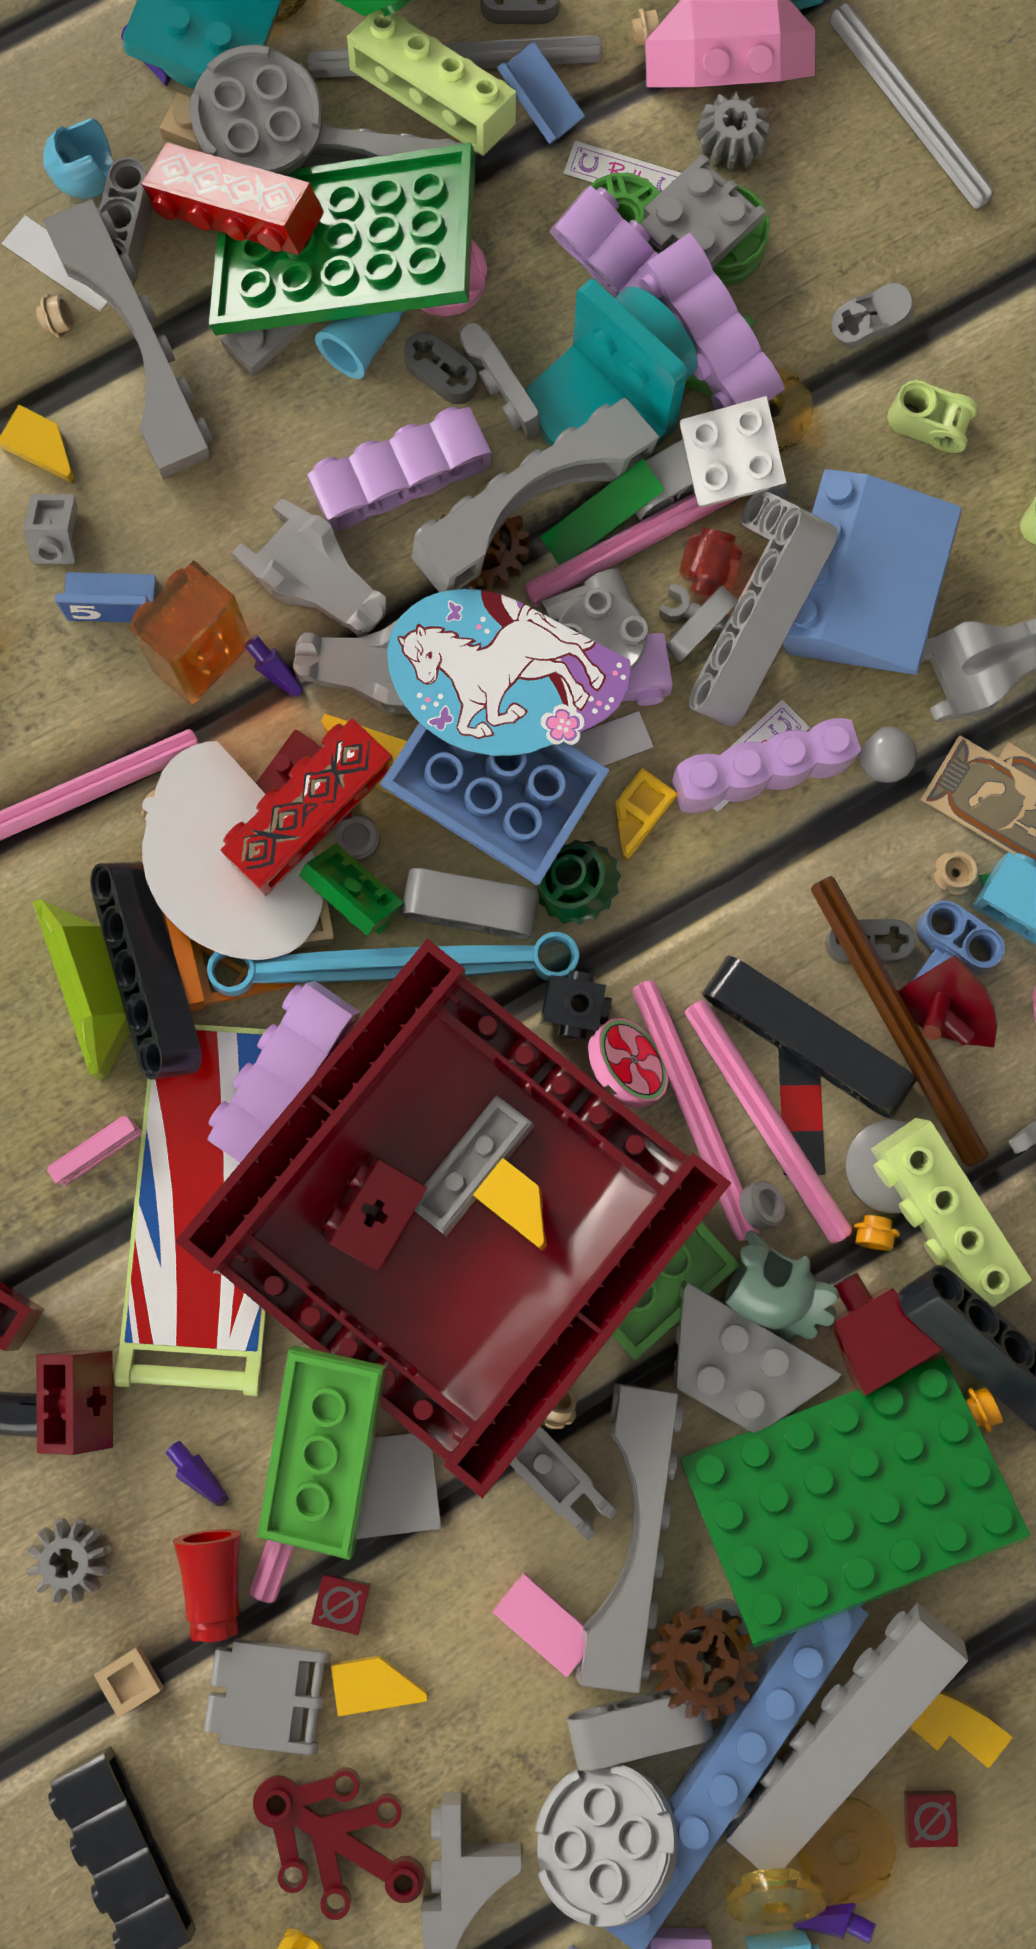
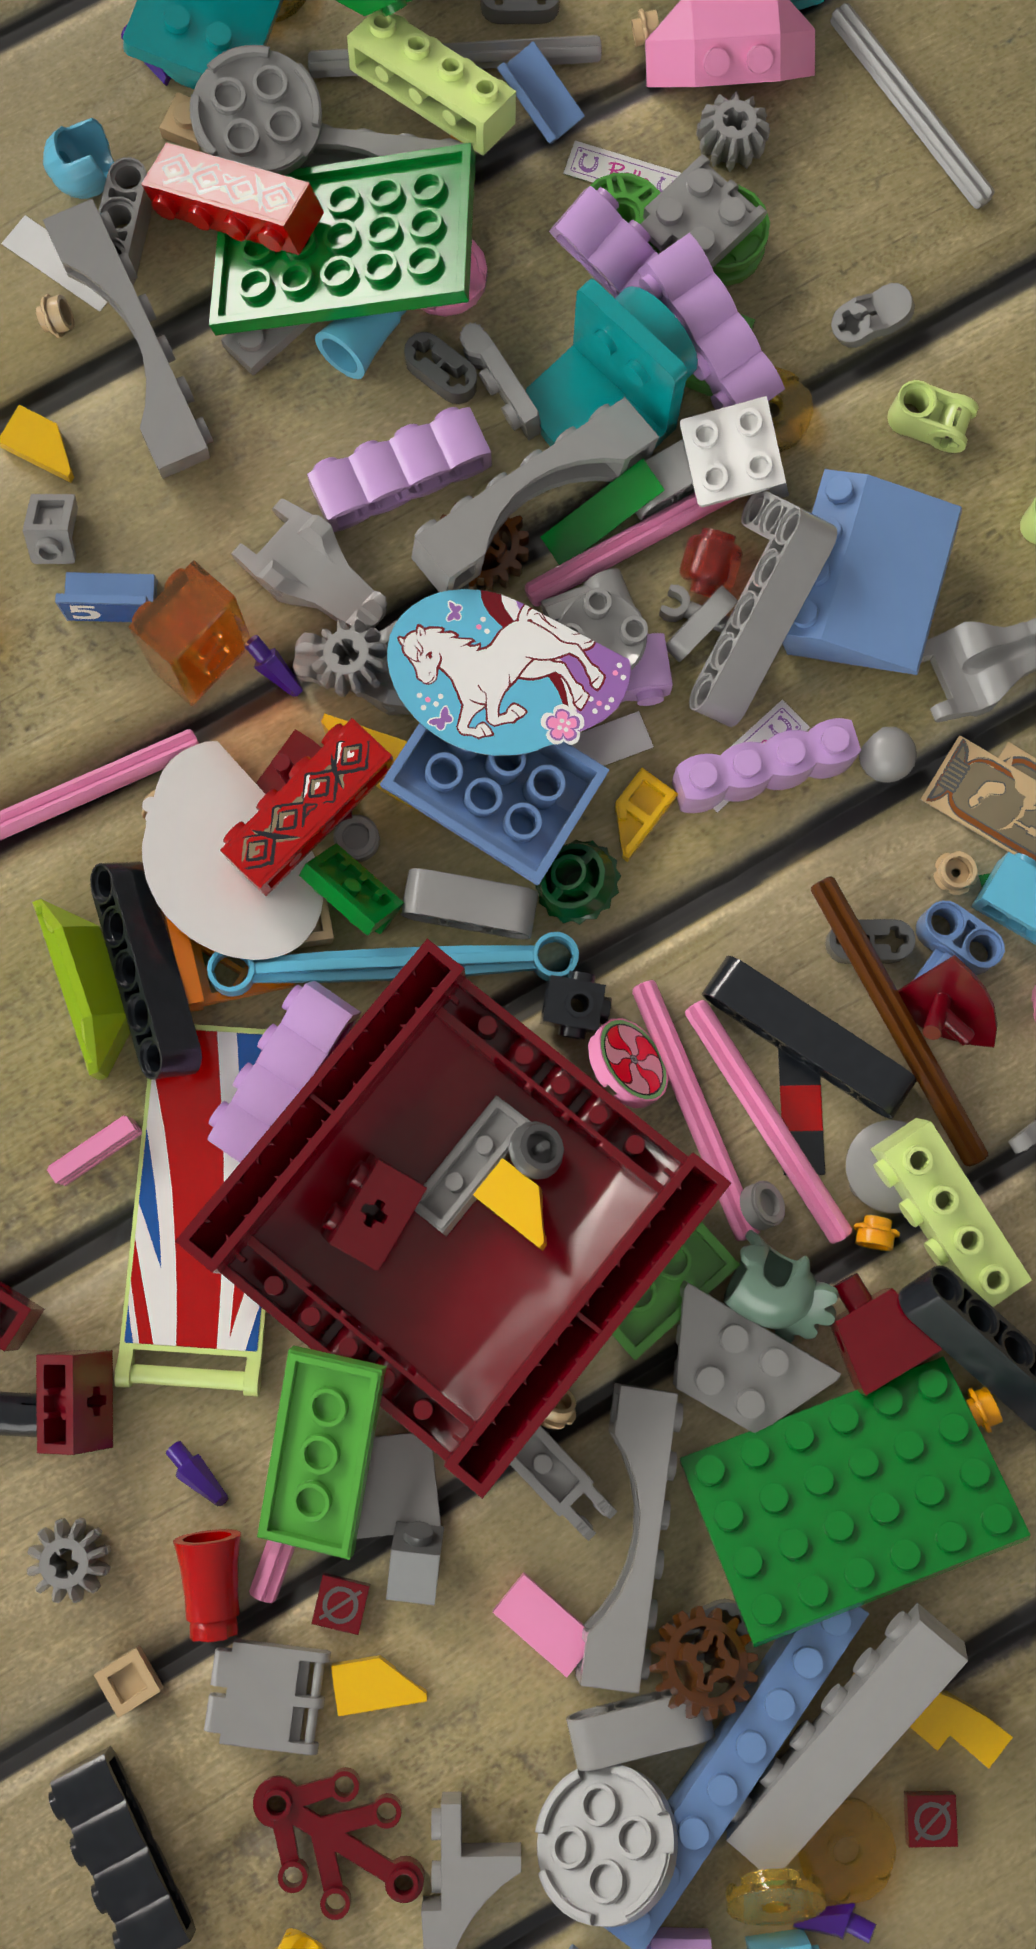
none -> light grey gear [312,619,389,697]
none -> brick [386,1521,444,1606]
none -> dark grey hat [509,1121,564,1180]

